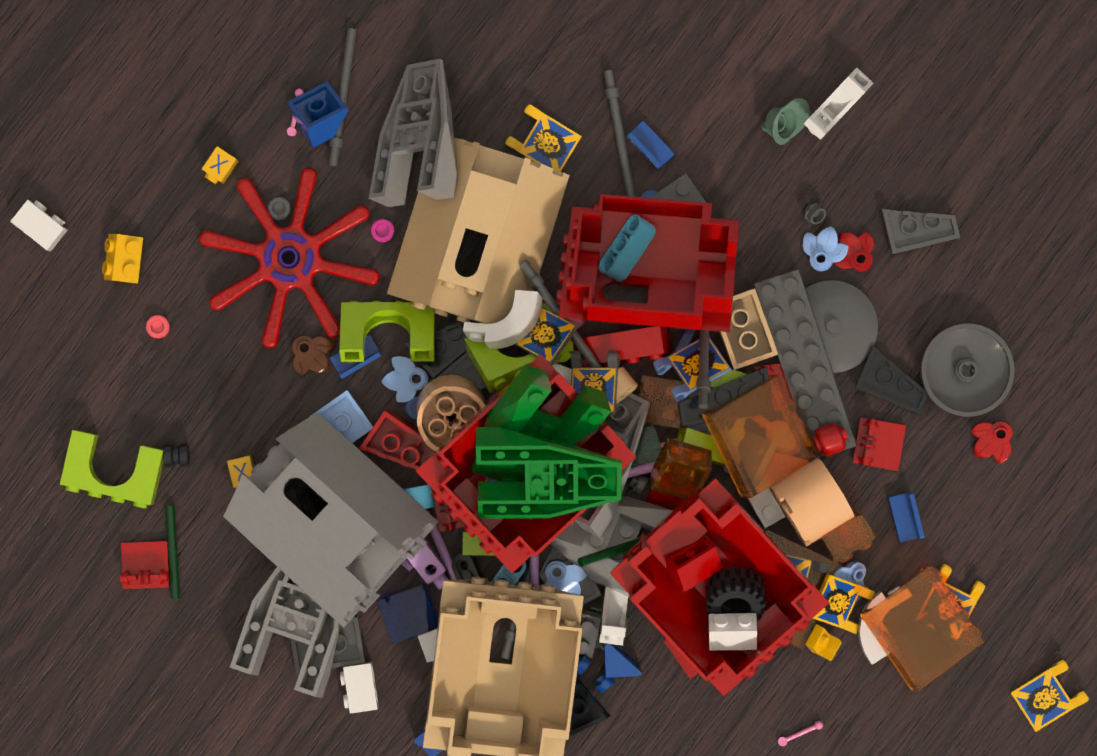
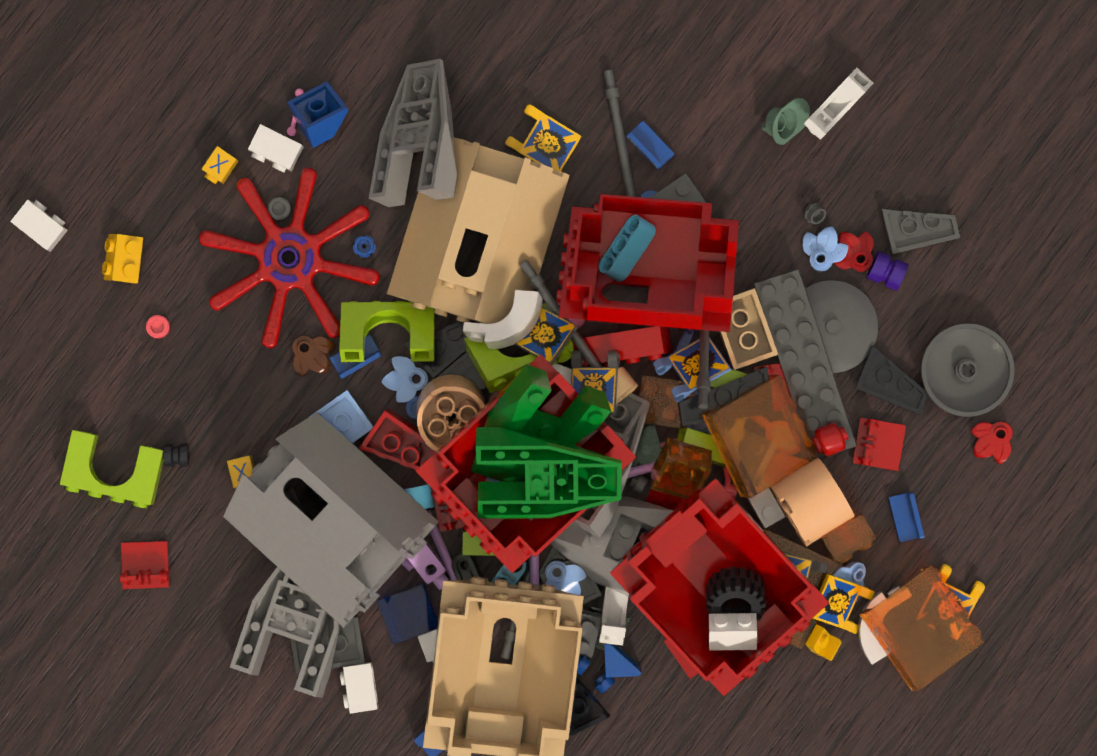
dark green bar [165,505,180,599] -> none
dark grey bar [328,28,357,167] -> none
dark pink tile [371,219,394,243] -> none
dark green bar [578,538,640,567] -> none
red brick [665,537,723,592] -> none
bright pink hinge [778,721,823,746] -> none
flag [1010,660,1089,732] -> none
none -> white brick [248,124,304,173]
none -> blue plate [353,235,376,258]
none -> coral hand [724,467,738,498]
none -> dark purple wheel [866,251,909,291]

